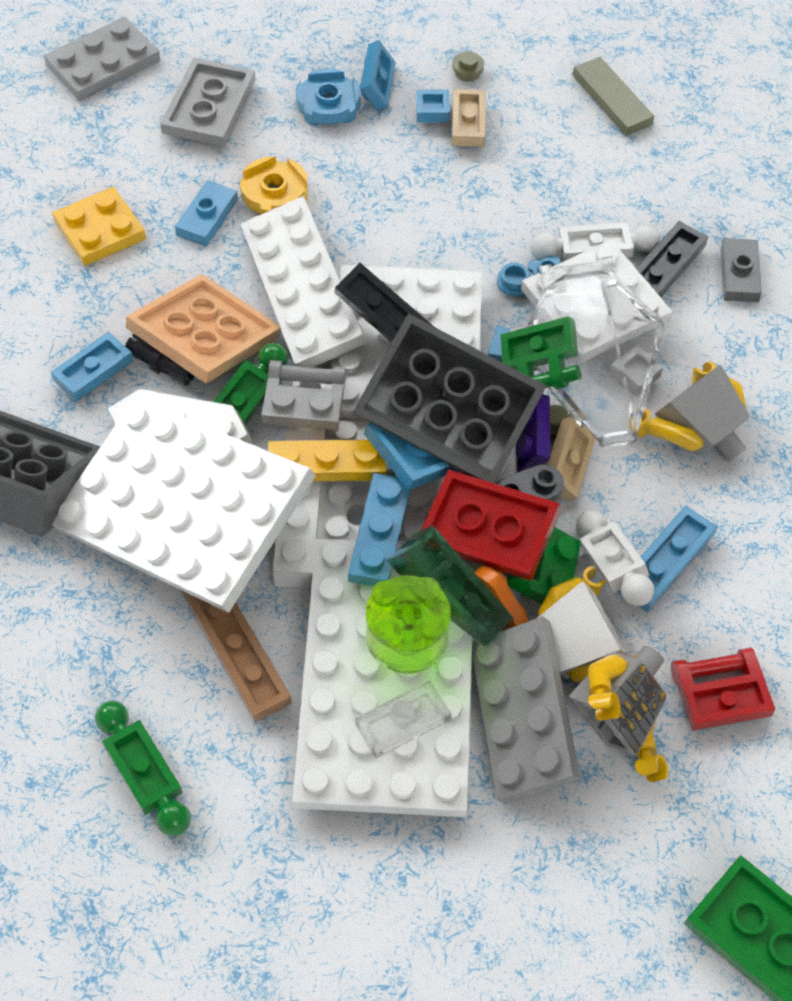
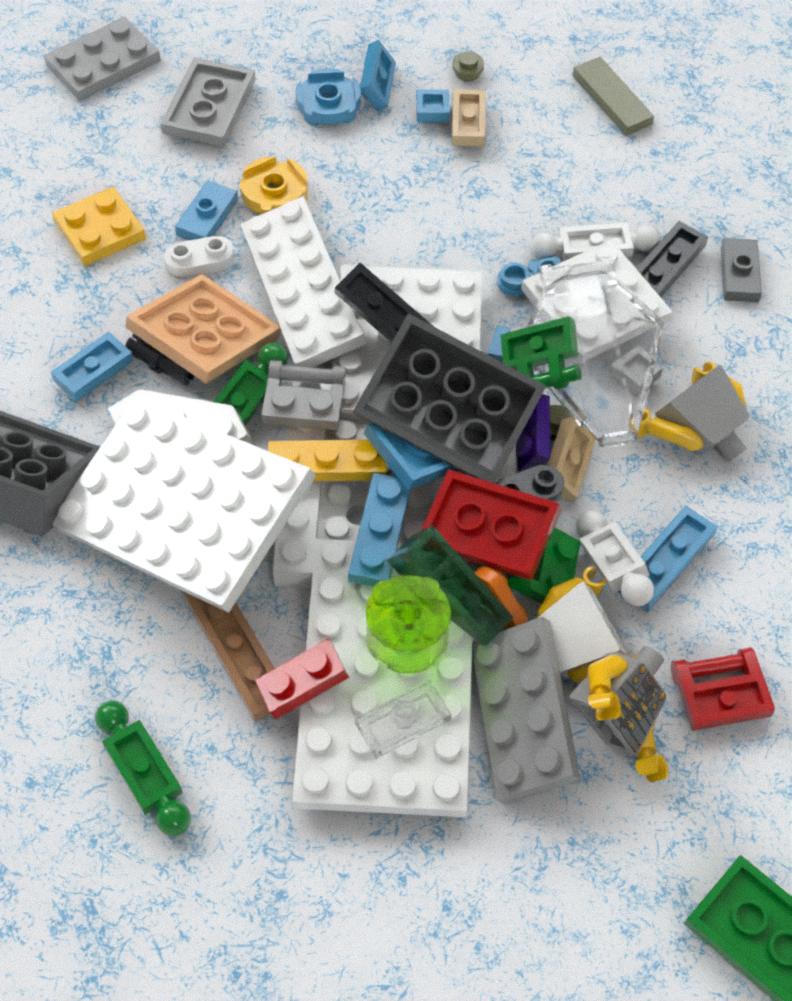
none -> white plate [164,236,234,278]
none -> plate [255,638,350,719]

